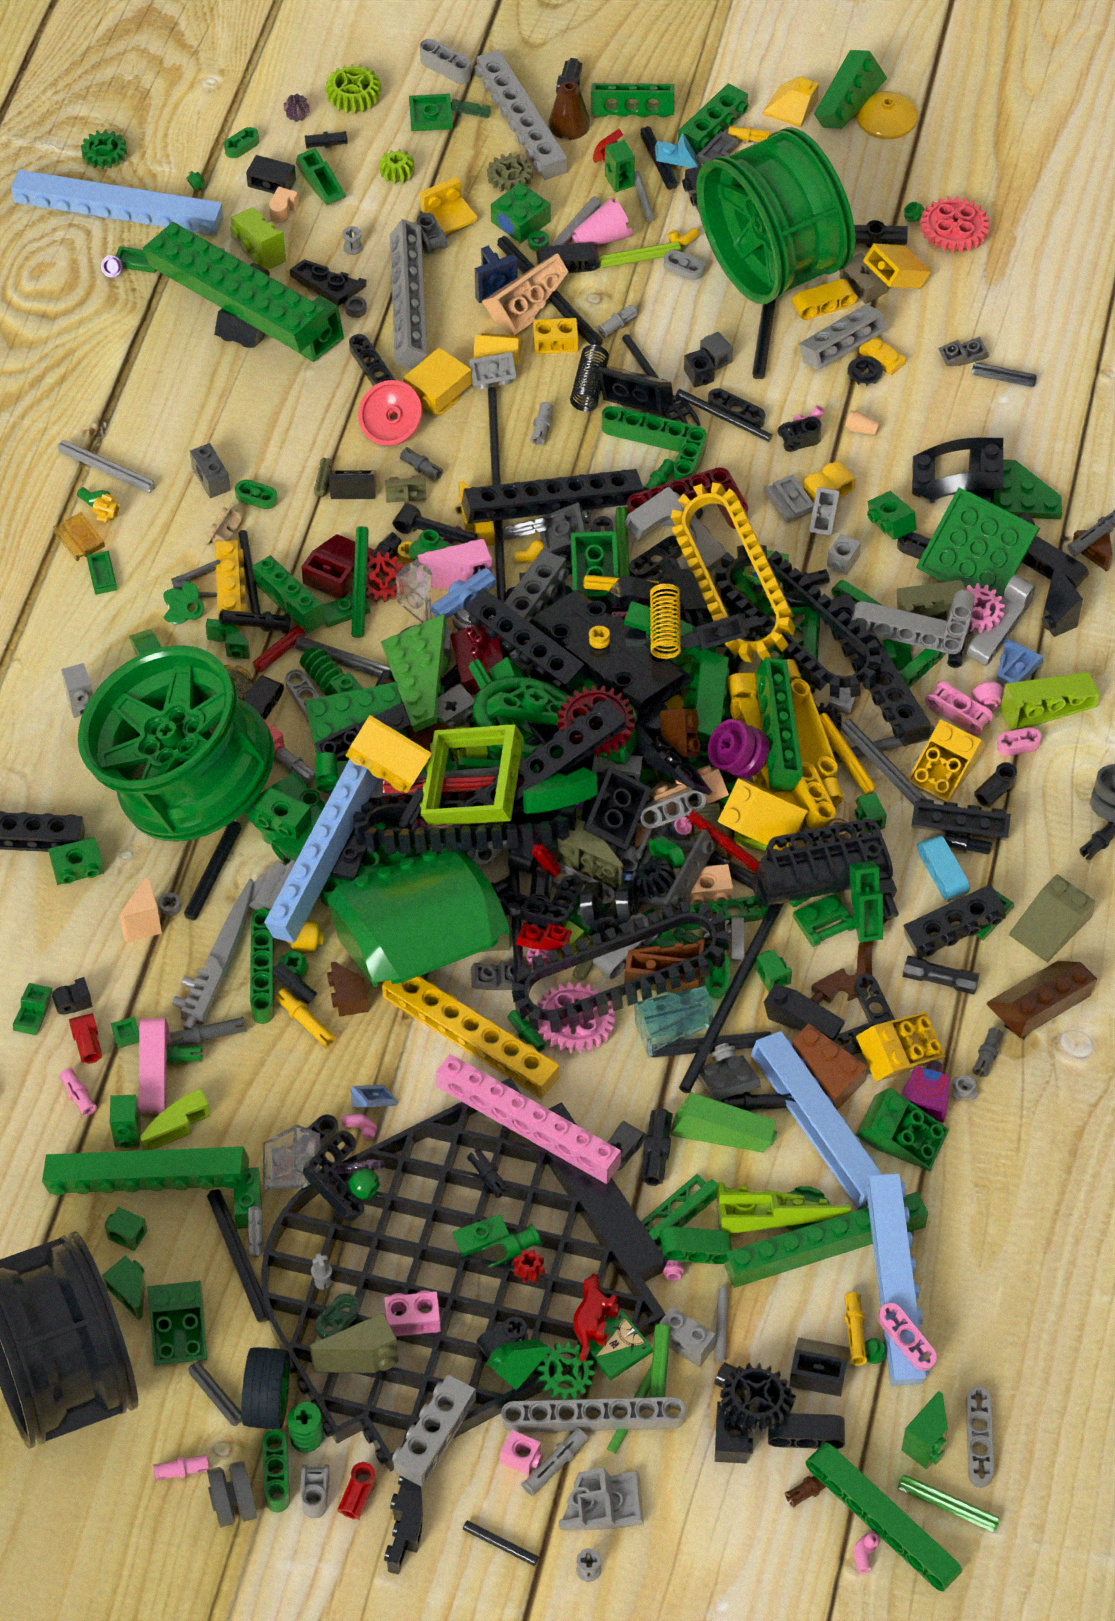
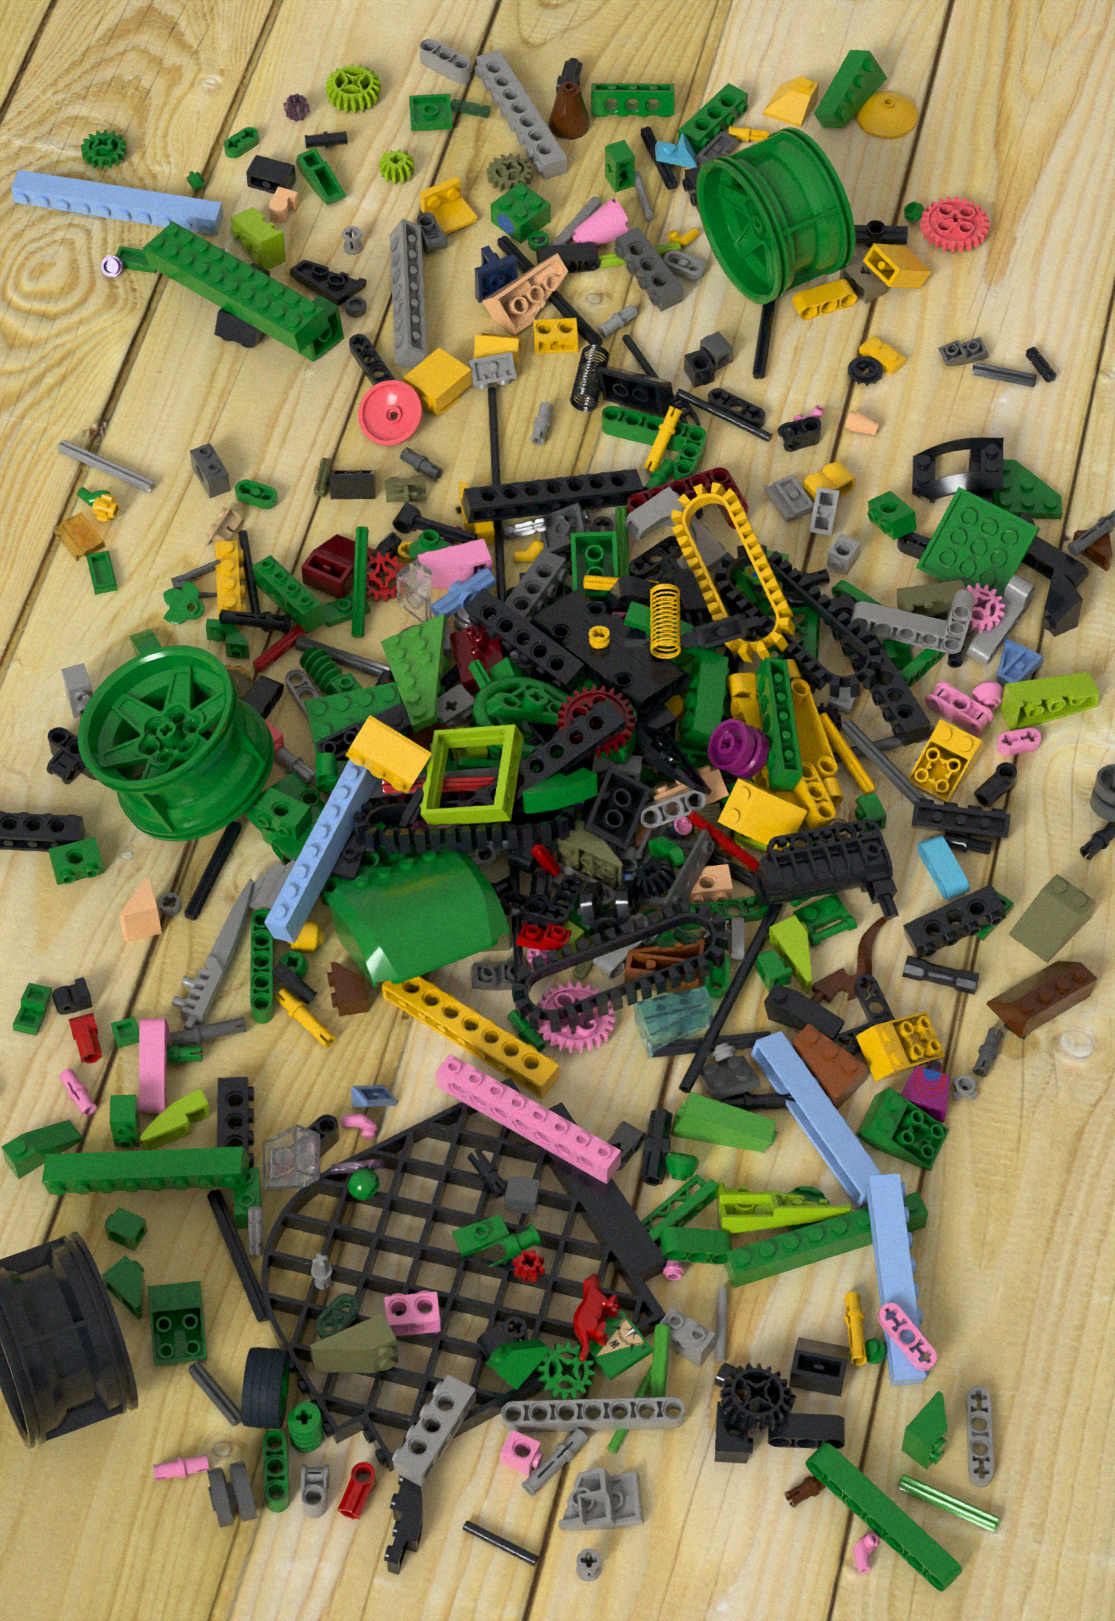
black beam [303,1130,364,1222] -> none
red slope [593,128,623,163] -> none
reddish brown slope [660,709,700,758] -> none
light grey brick [799,304,886,370] -> none
green slope [849,861,883,943] -> none
none -> green slope [1,1120,83,1180]
none -> black piece [47,727,97,784]
none -> black brick [217,1077,254,1168]
none -> dark grey panel [505,1176,540,1215]
none -> dark grey brick [614,227,684,312]
none -> yellow pin [643,406,682,472]
none -> green cone [665,1152,700,1181]
none -> lime slope [768,915,812,995]
none -> black axle [1026,347,1057,383]

